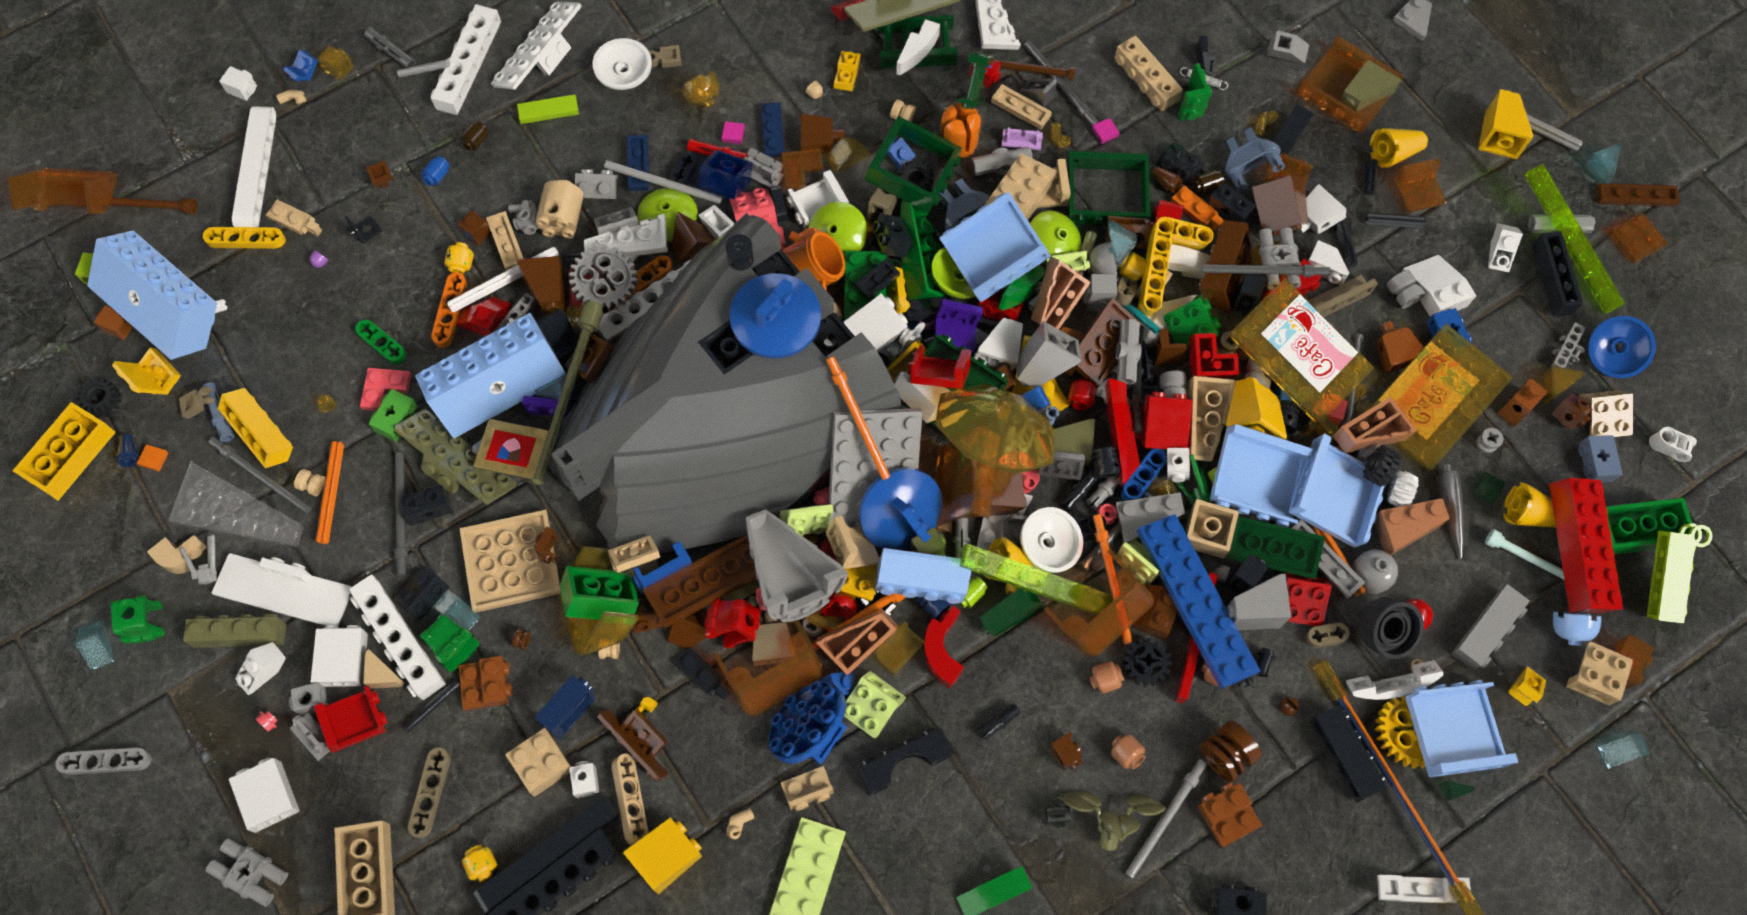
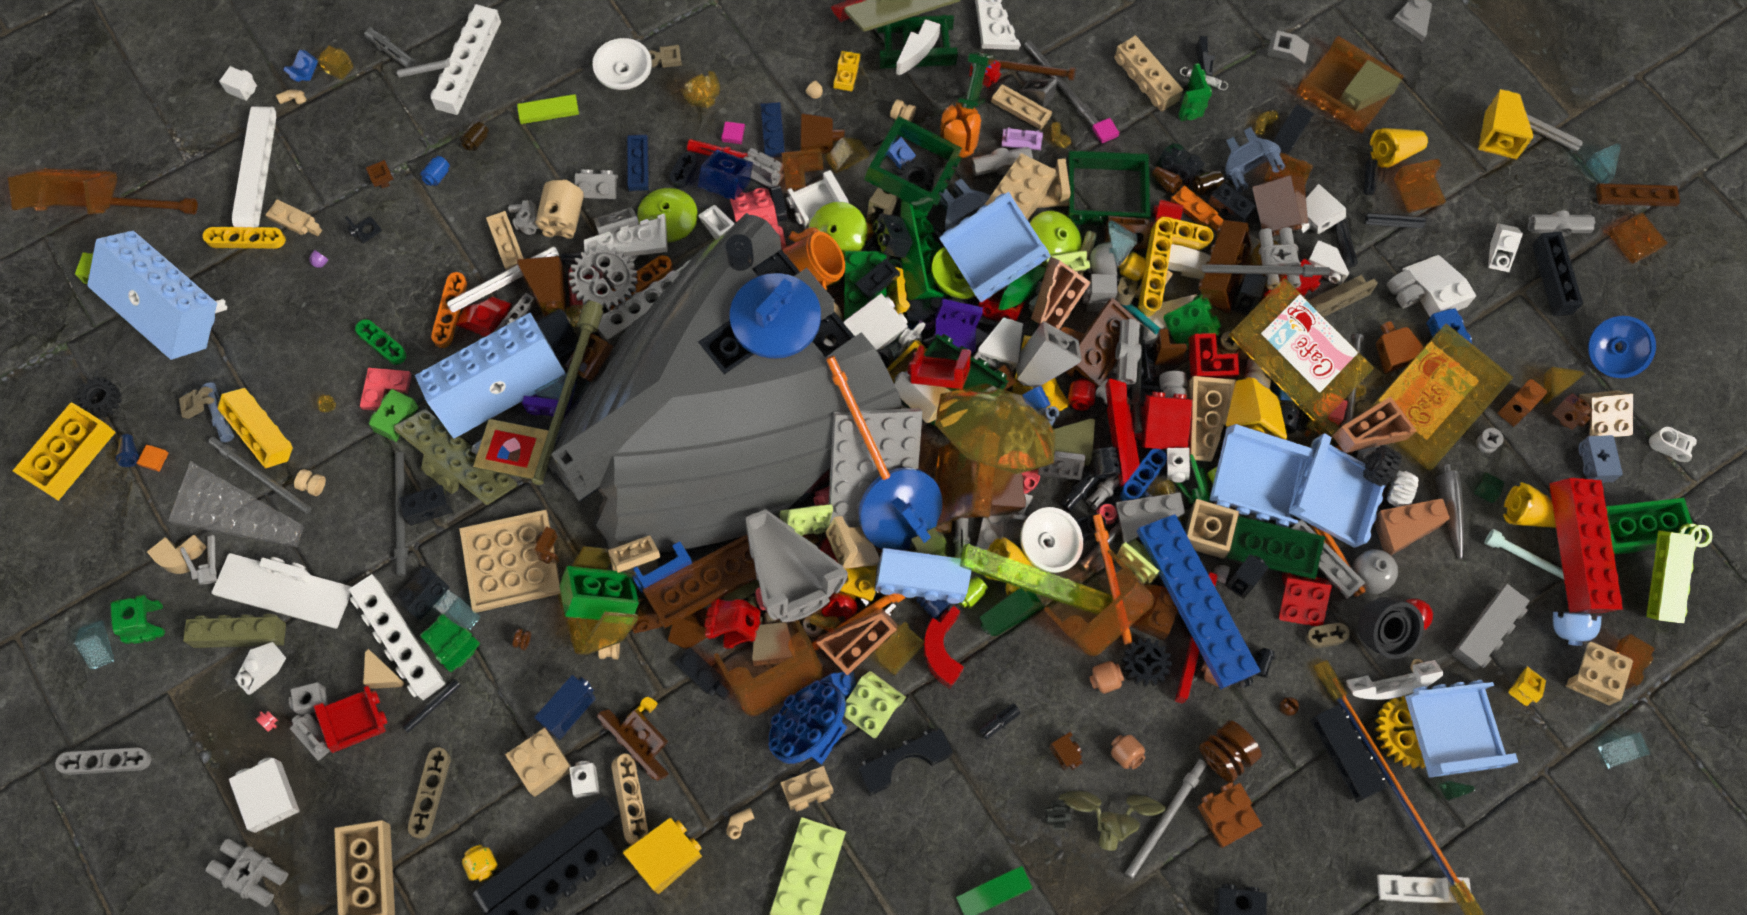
dark orange brick [93,305,133,340] -> none
yellow bracket [112,348,181,395] -> none
white brick [311,625,368,687] -> none
orange axle [315,441,344,544] -> none
yellow head [444,242,474,274] -> none
reddish brown brick [458,210,492,246] -> none
dark orange plate [459,656,513,711] -> none
white bracket [491,2,581,89] -> none
light grey piece [604,160,722,204] -> none
reddish brown slope [671,211,714,263] -> none
light grey slope [1226,574,1291,630] -> none
clear neon green tile [1524,164,1625,314] -> none
light grey piece [1551,322,1585,371] -> none

